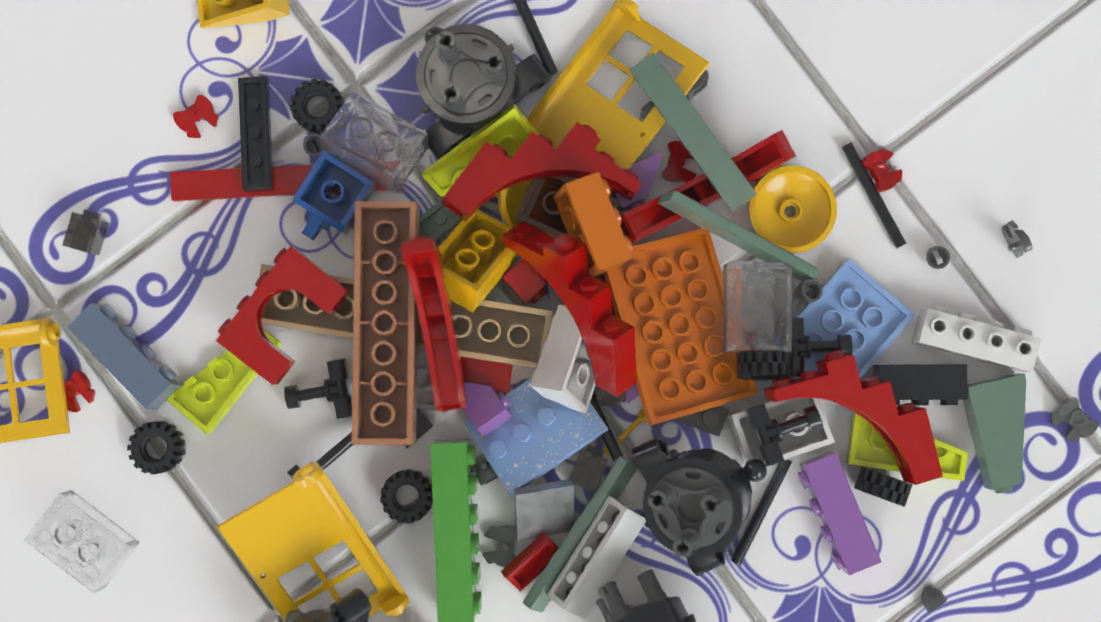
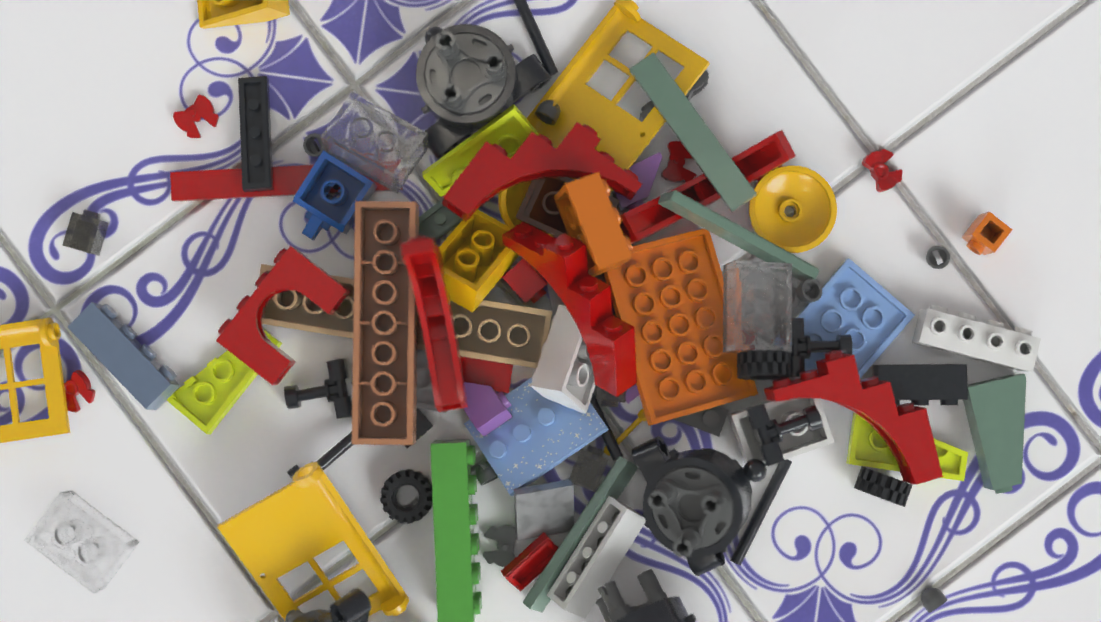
black tyre [127,421,186,475] -> none
black tyre [290,79,346,134] -> none
medium lavender brick [798,451,882,576] -> none
black bar [842,142,906,249] -> none
dark grey piece [1002,220,1033,258] -> none
dark grey piece [1052,397,1099,442] -> none
none -> dark grey hinge [535,100,561,125]
none -> orange brick [961,211,1013,255]

